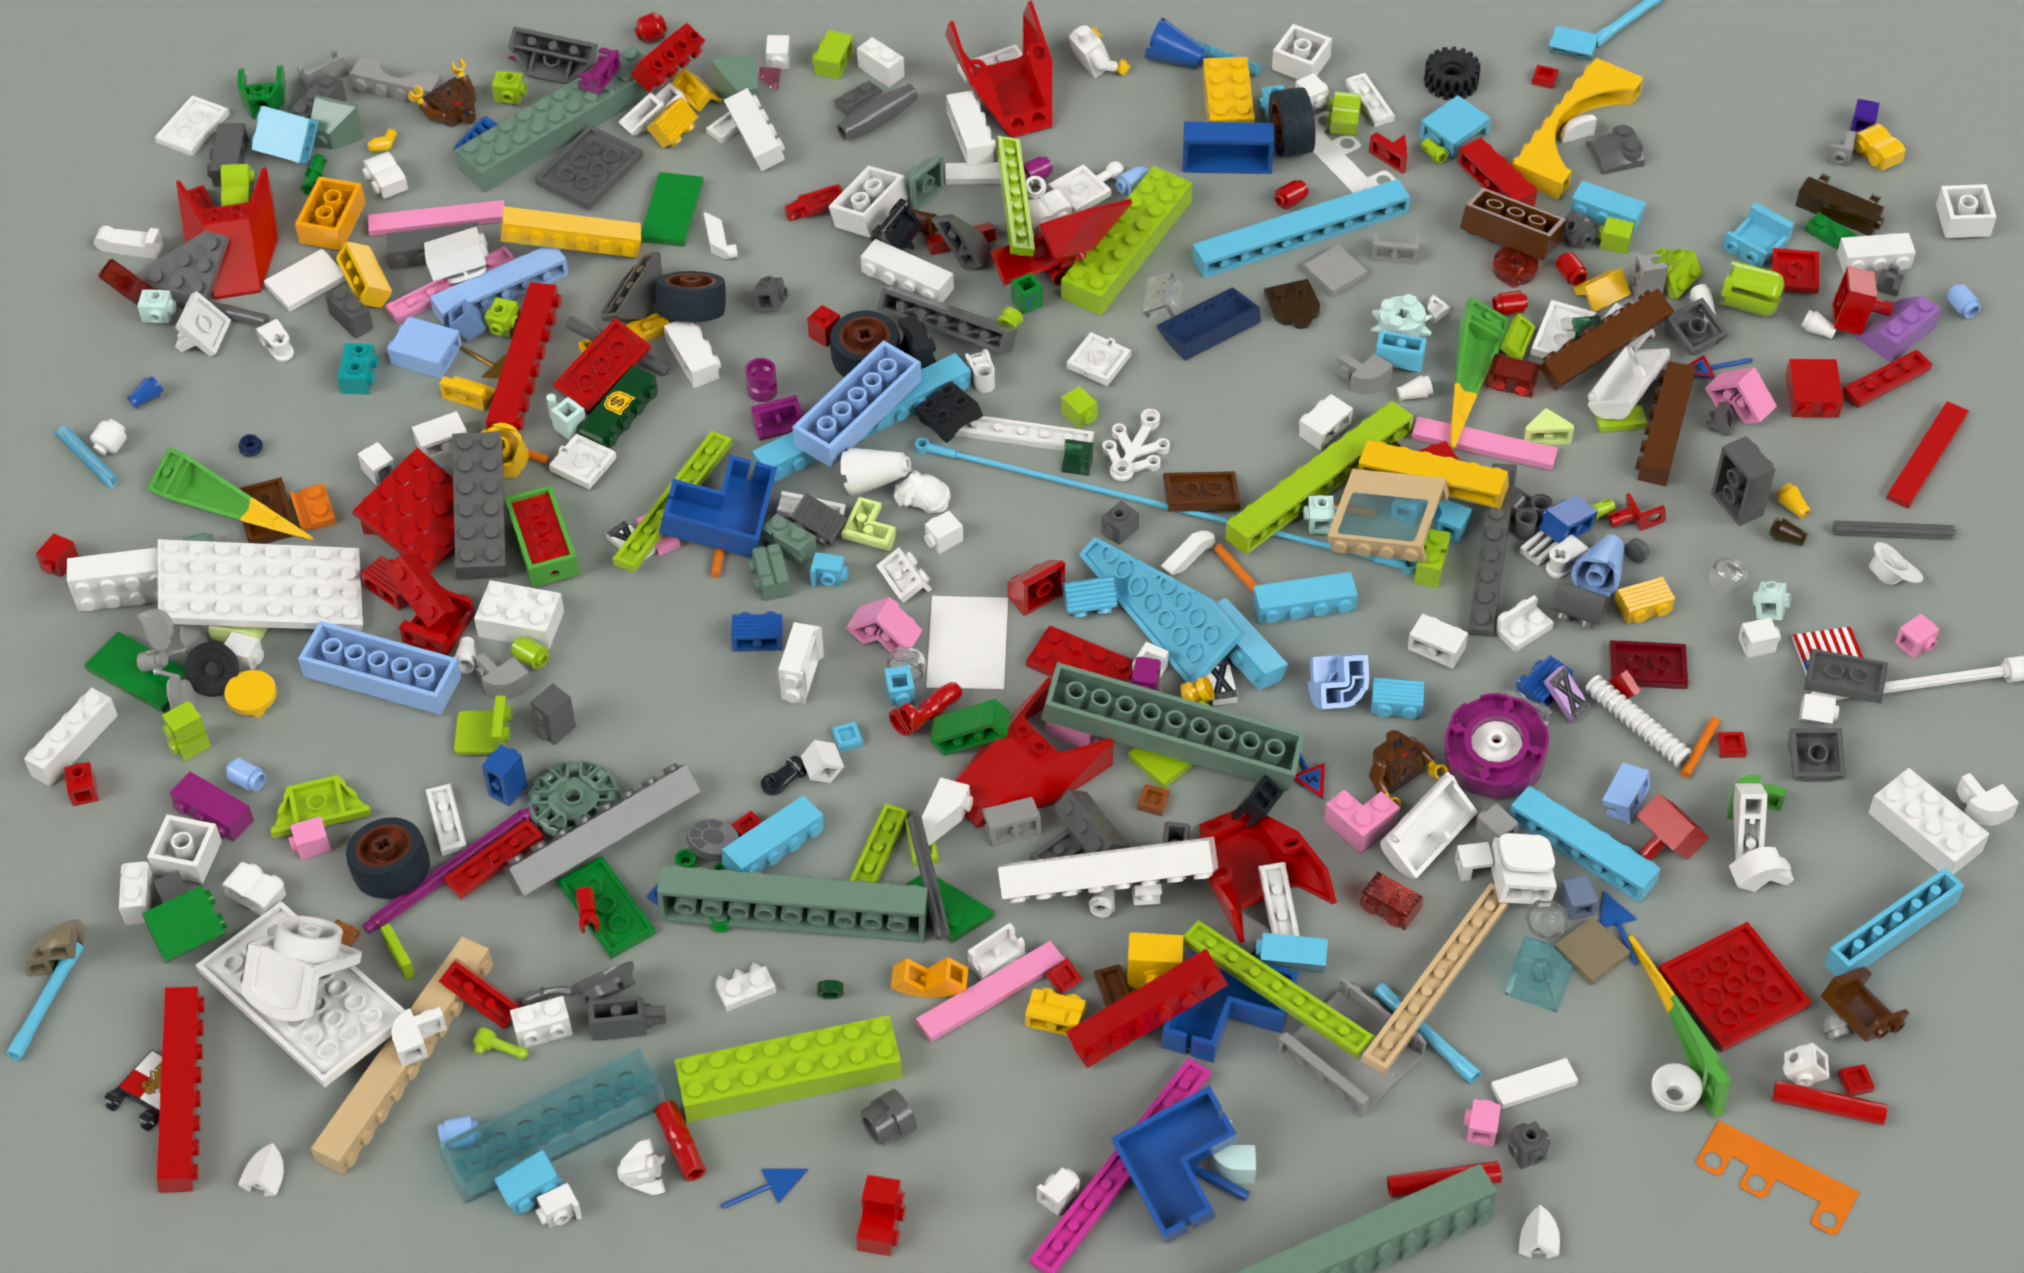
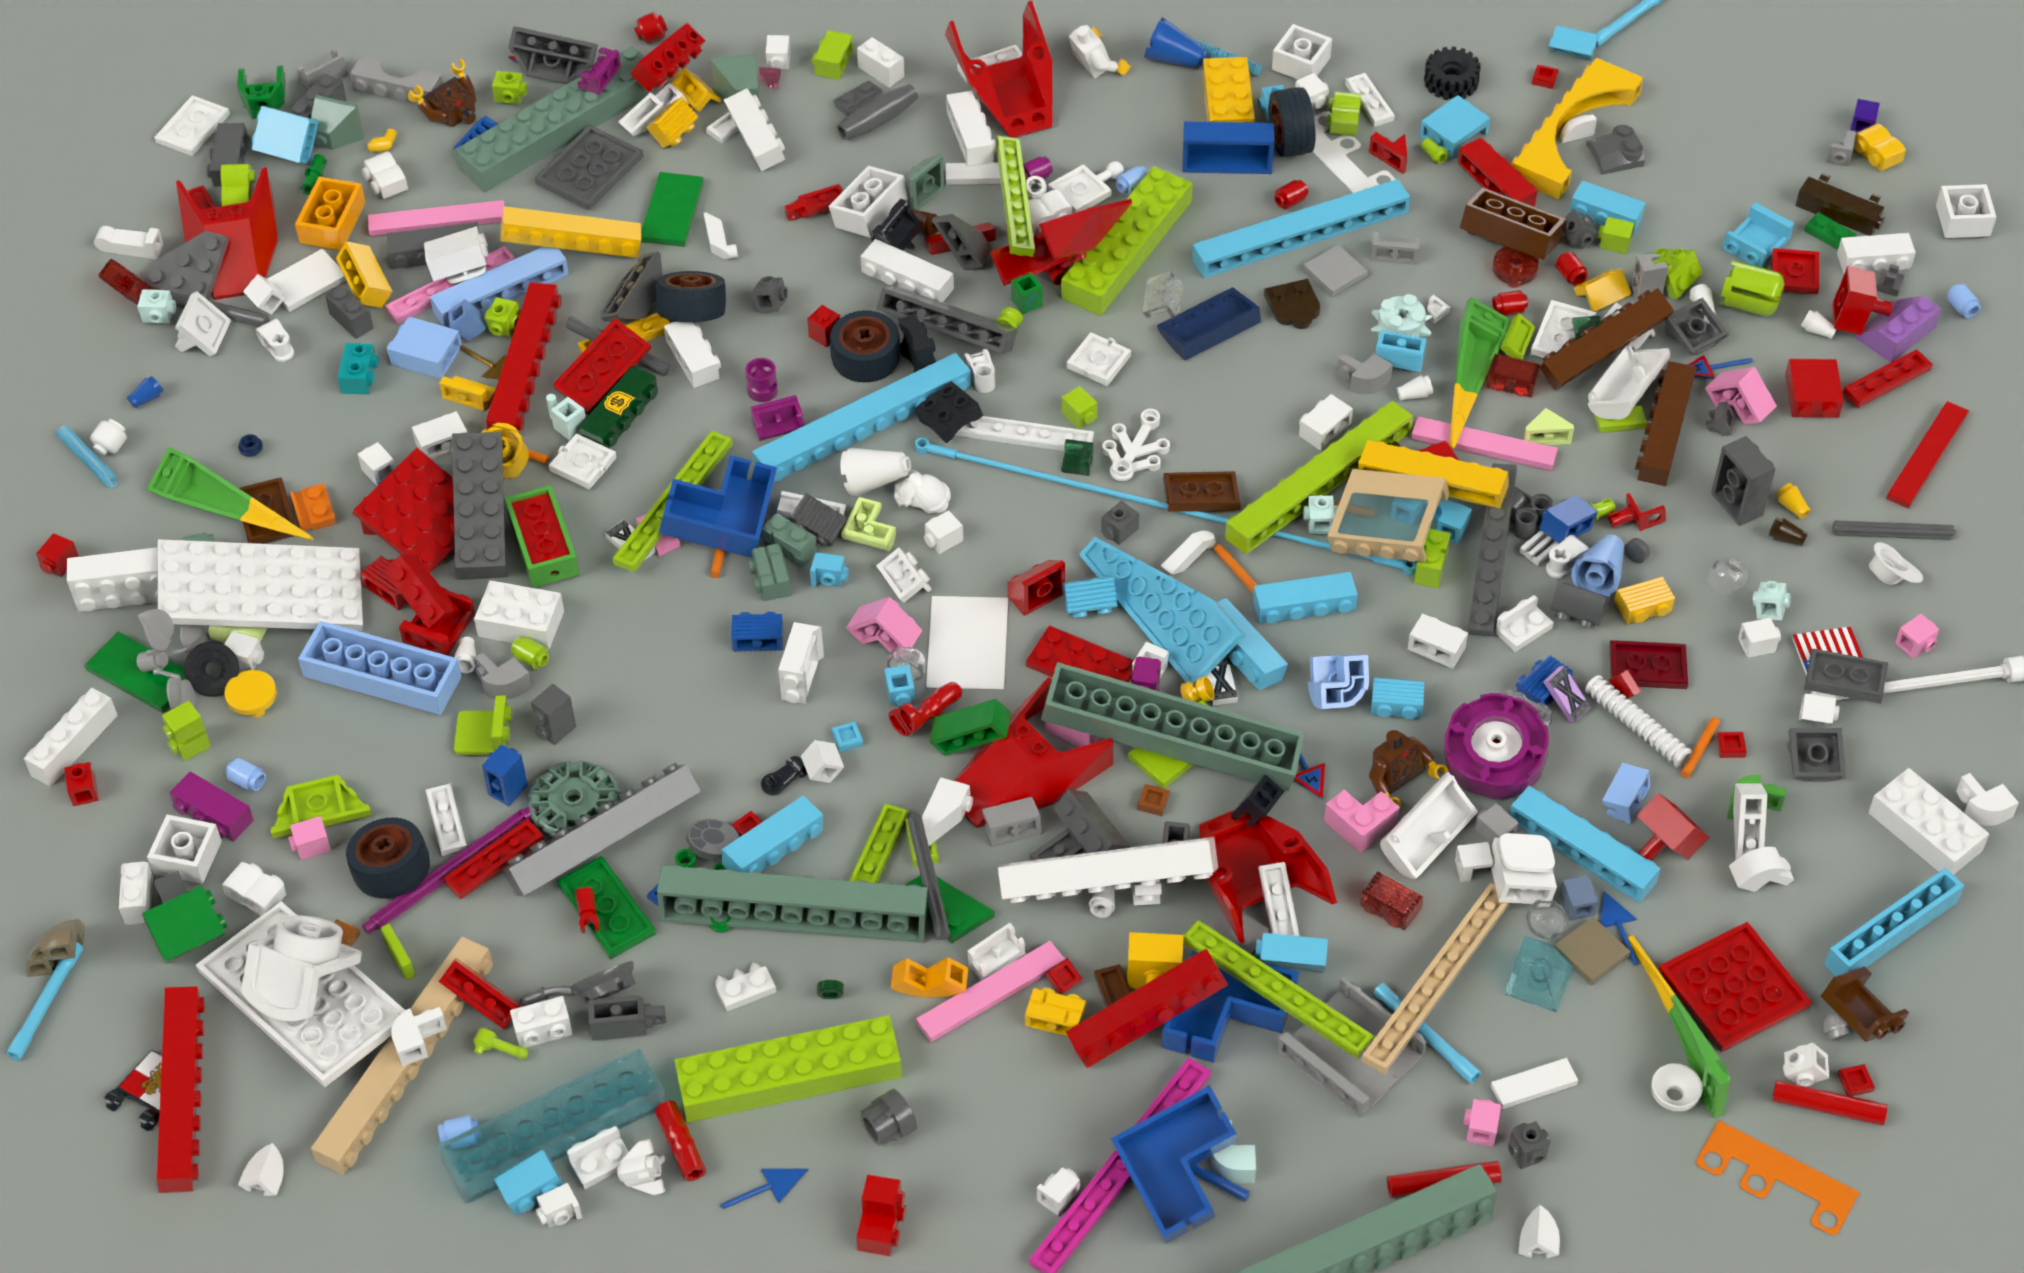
light blue brick [792,340,922,468] -> none
none -> white brick [243,274,286,315]
none -> white bracket [567,1126,629,1190]

